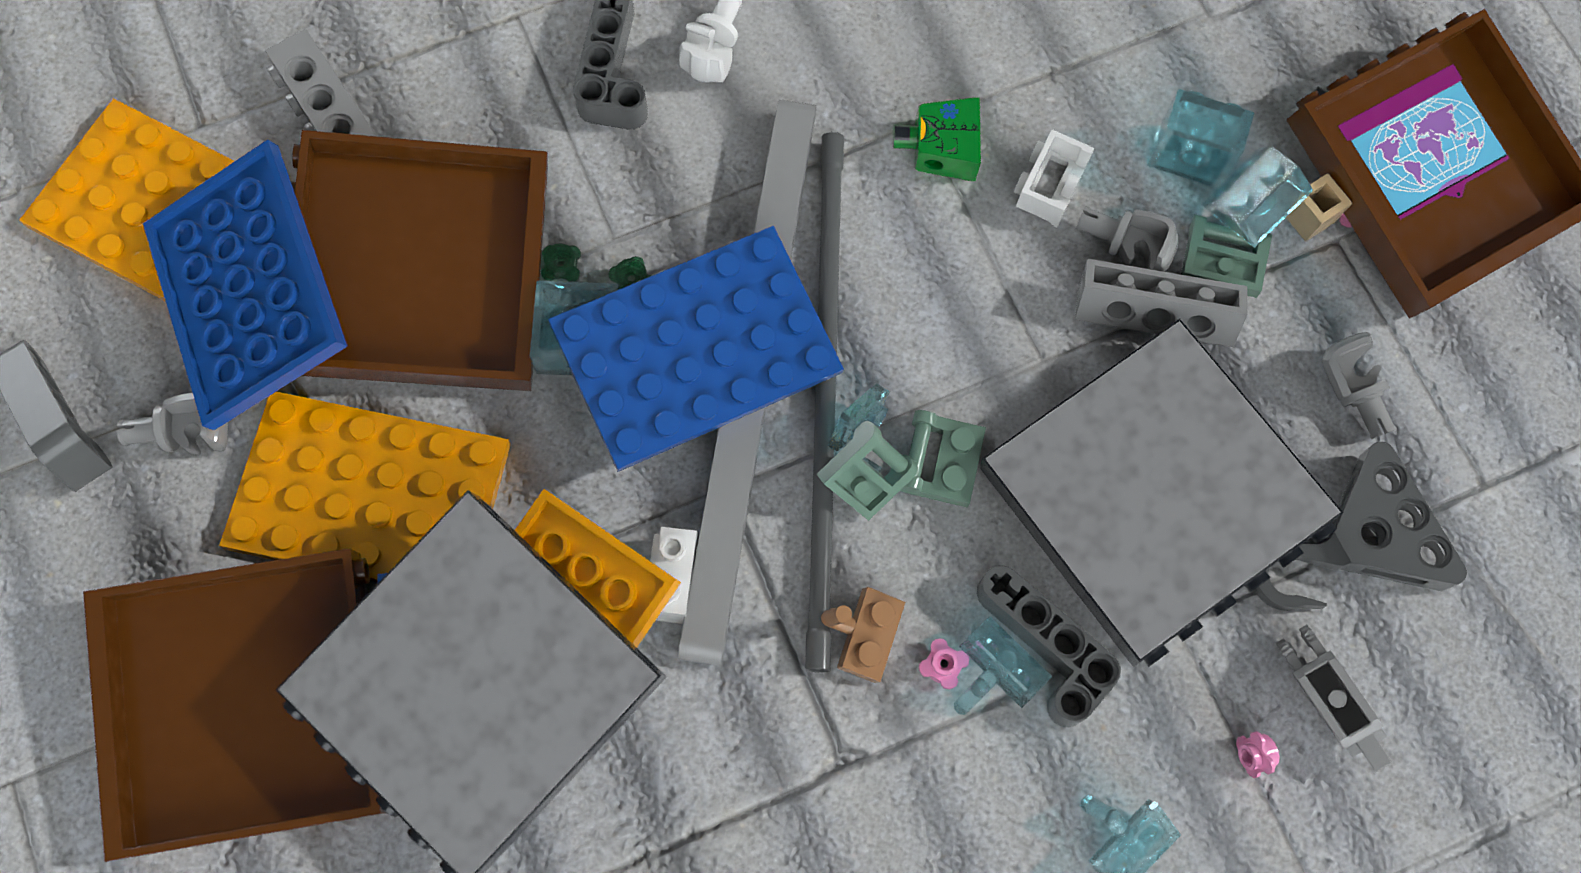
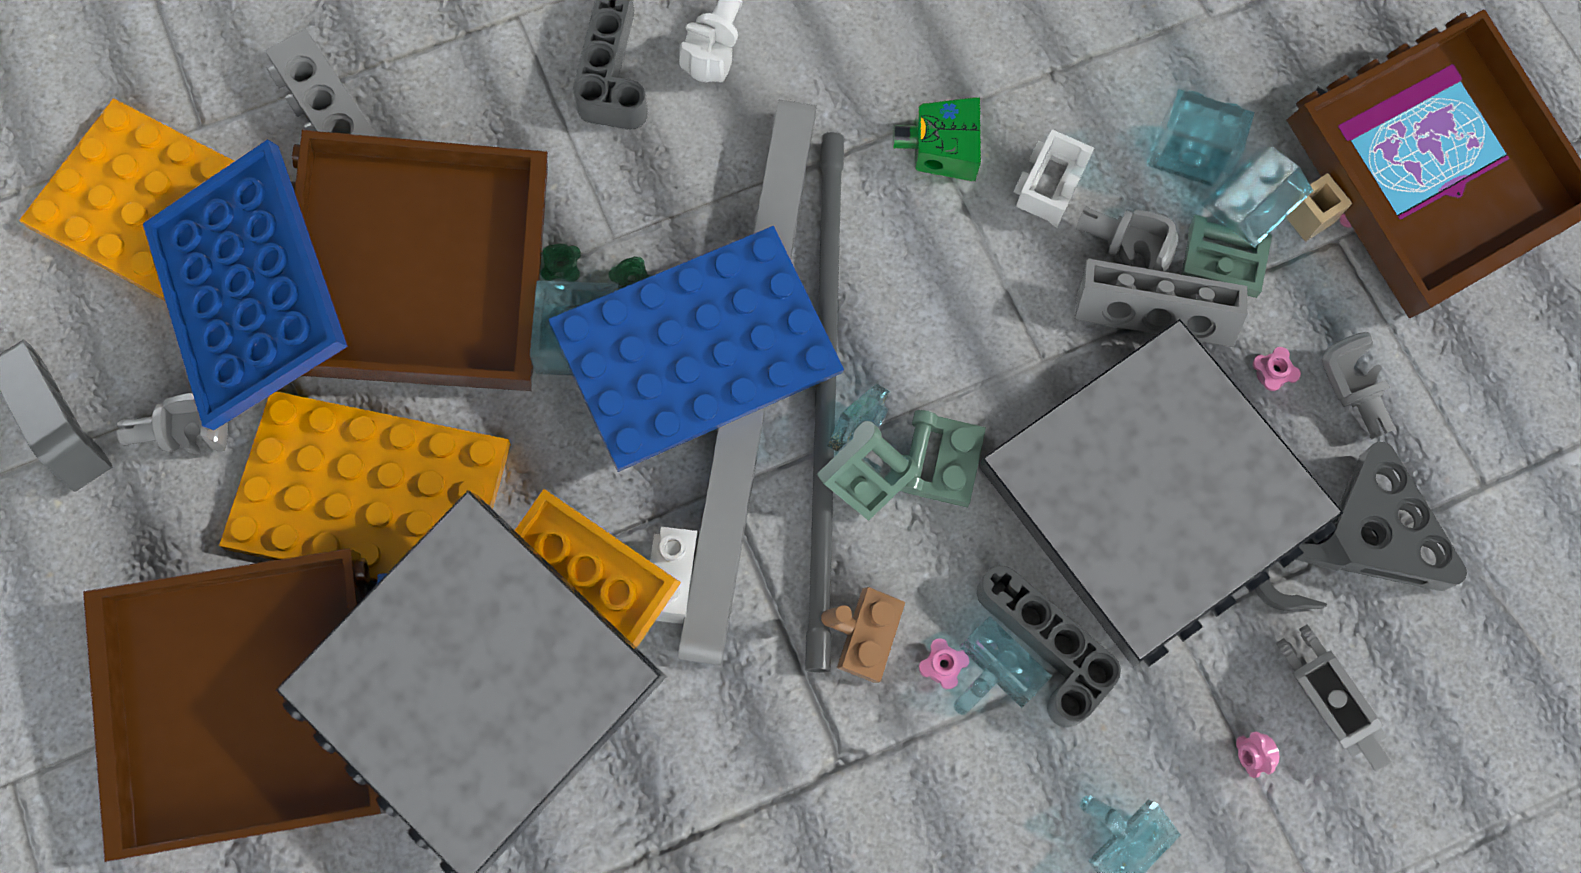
none -> bright pink plate [1253,347,1301,391]

